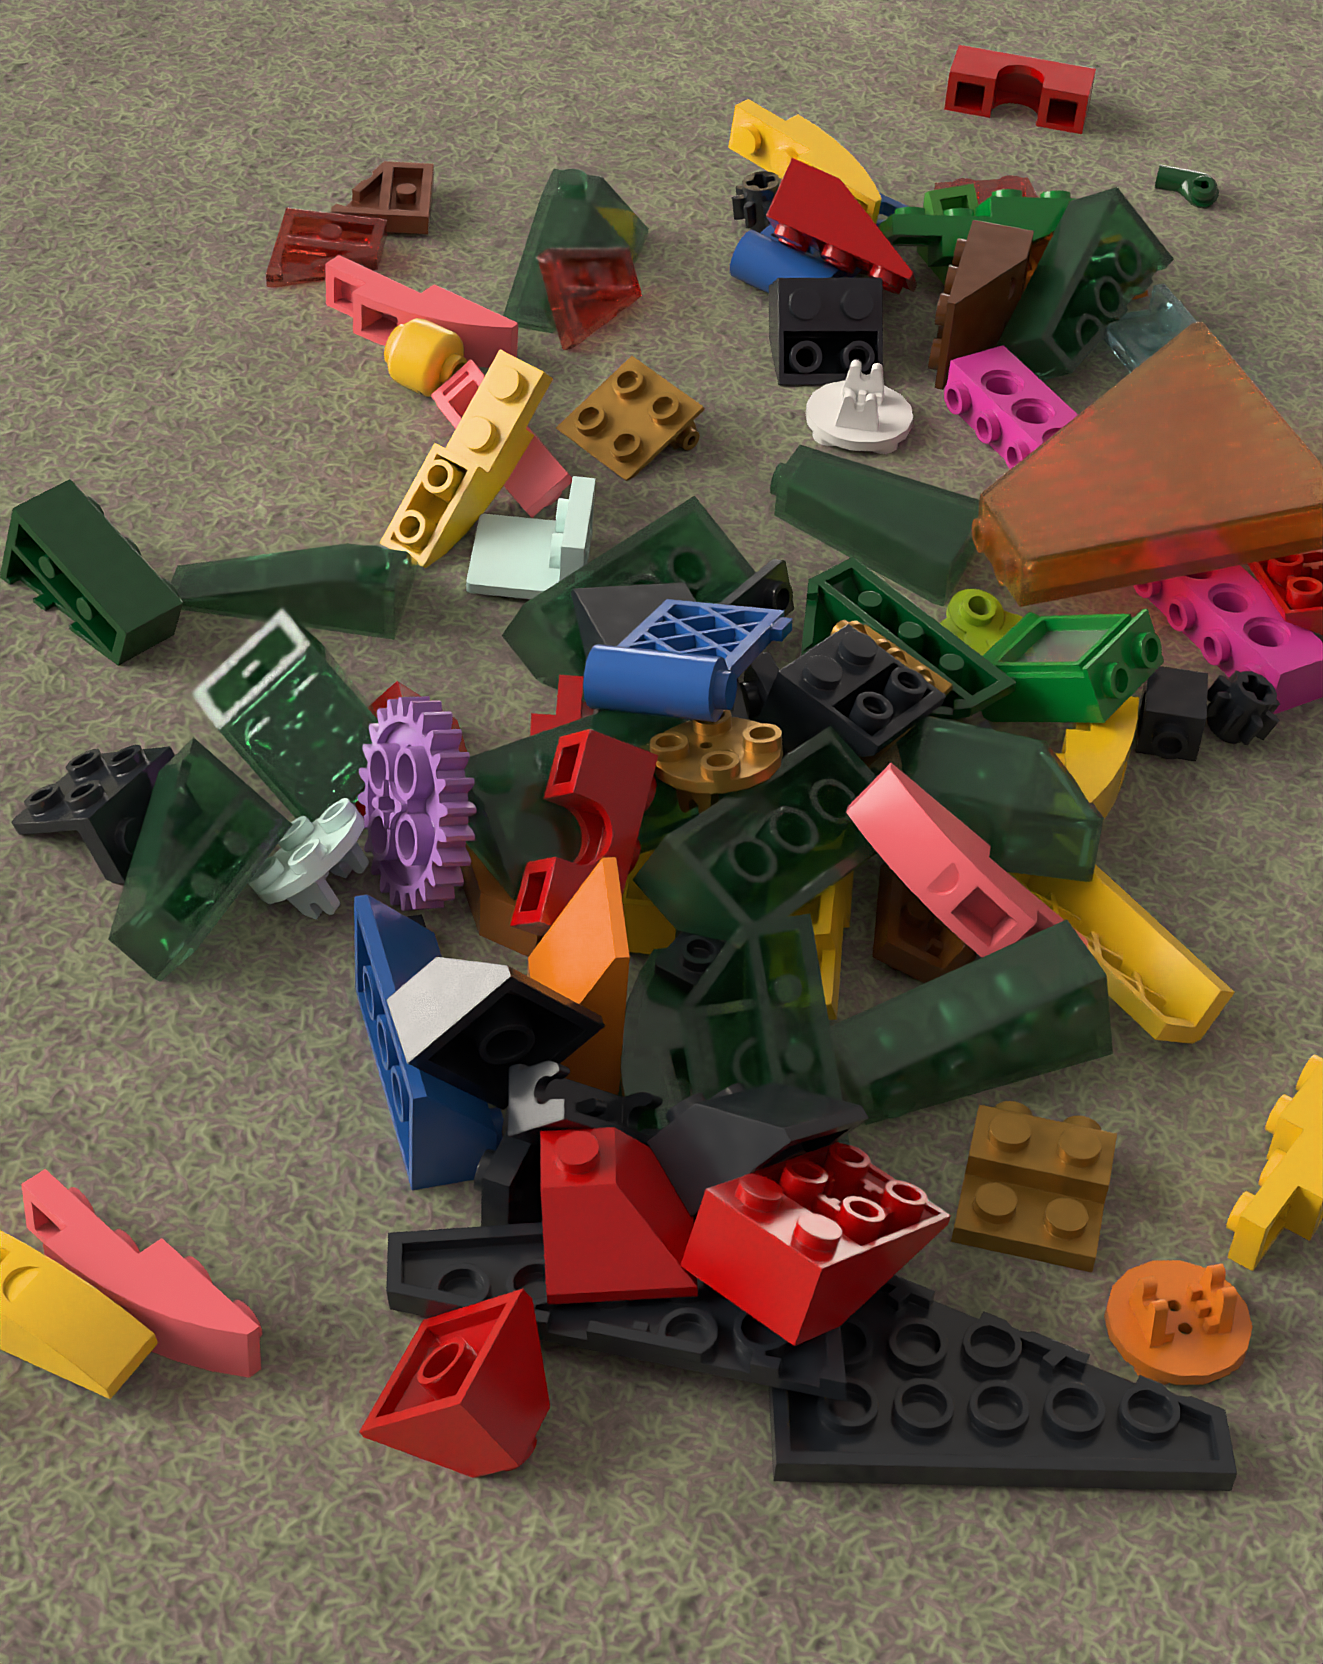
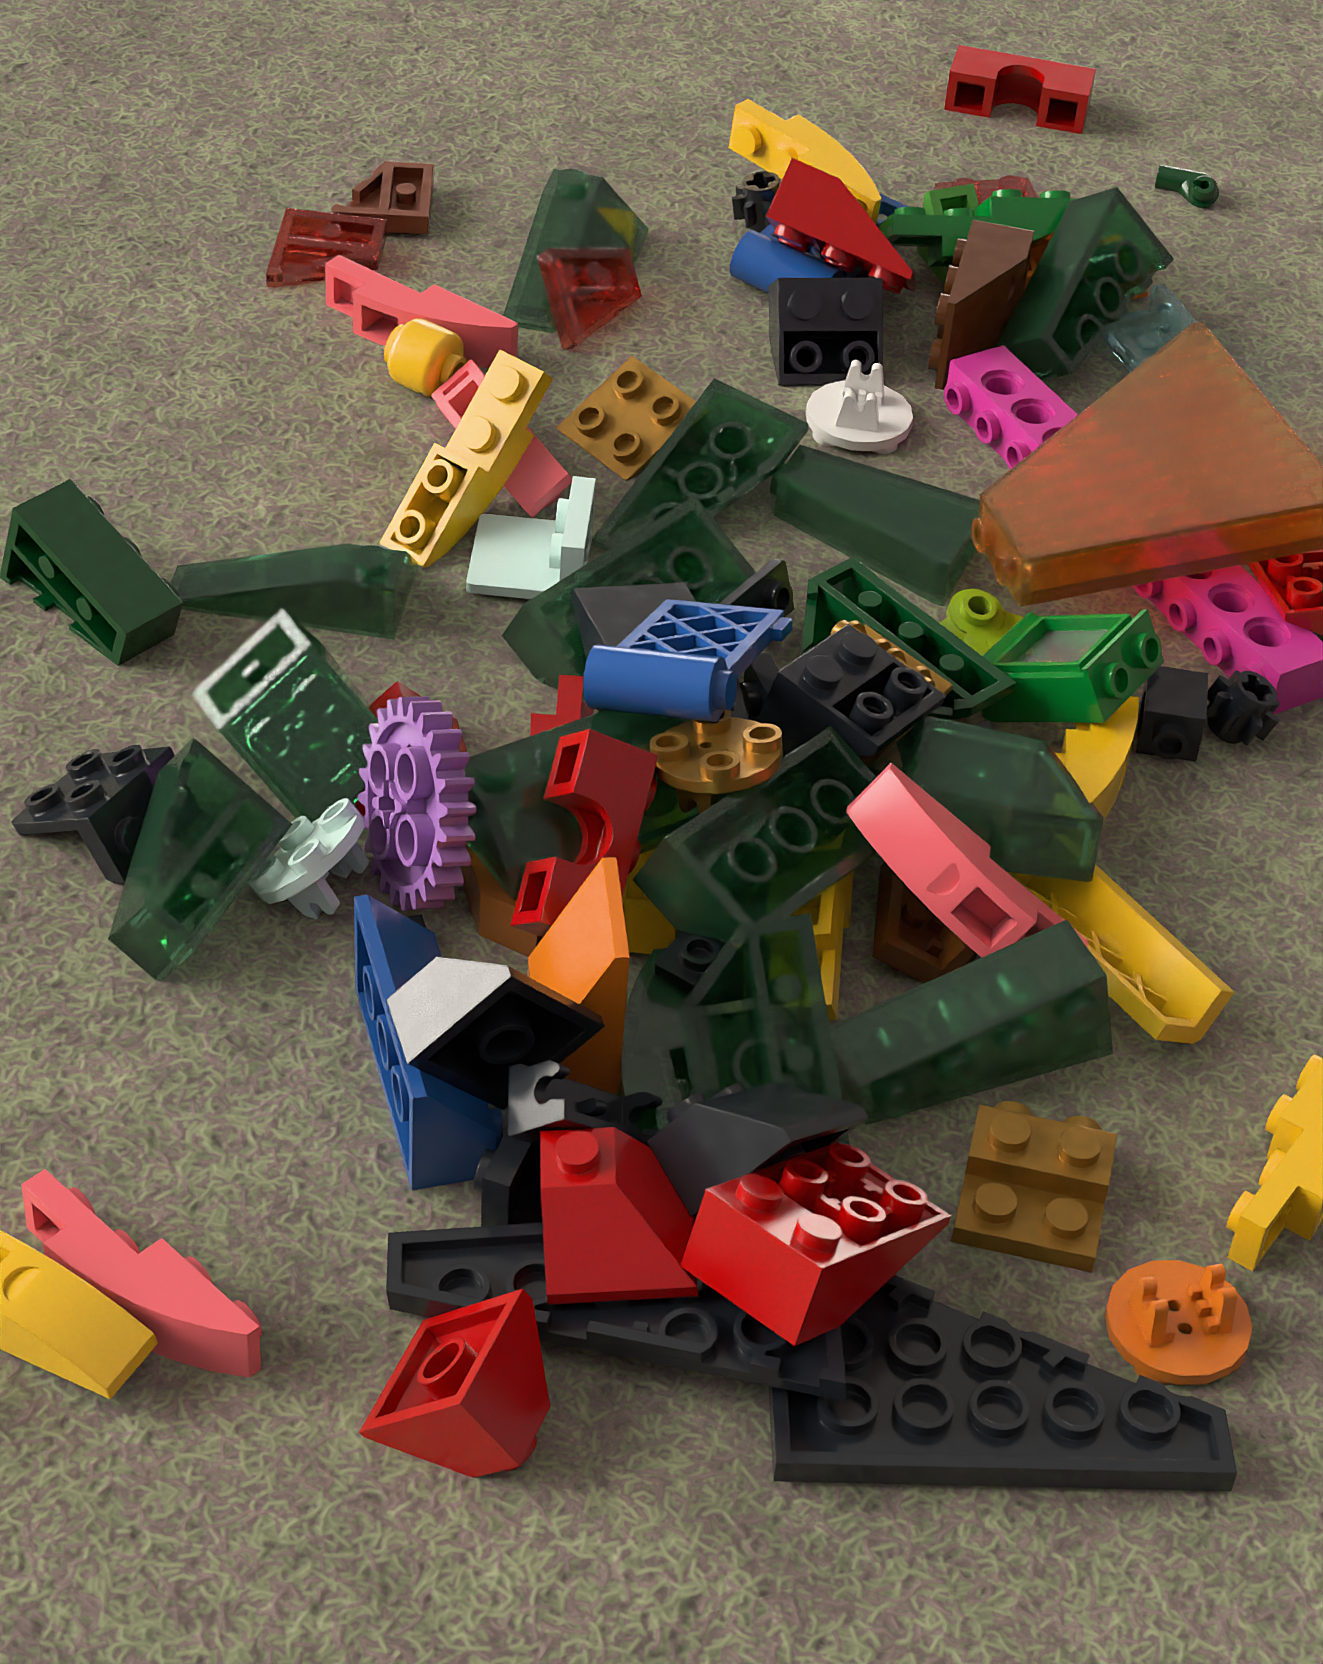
none -> clear green wedge [592,378,809,566]

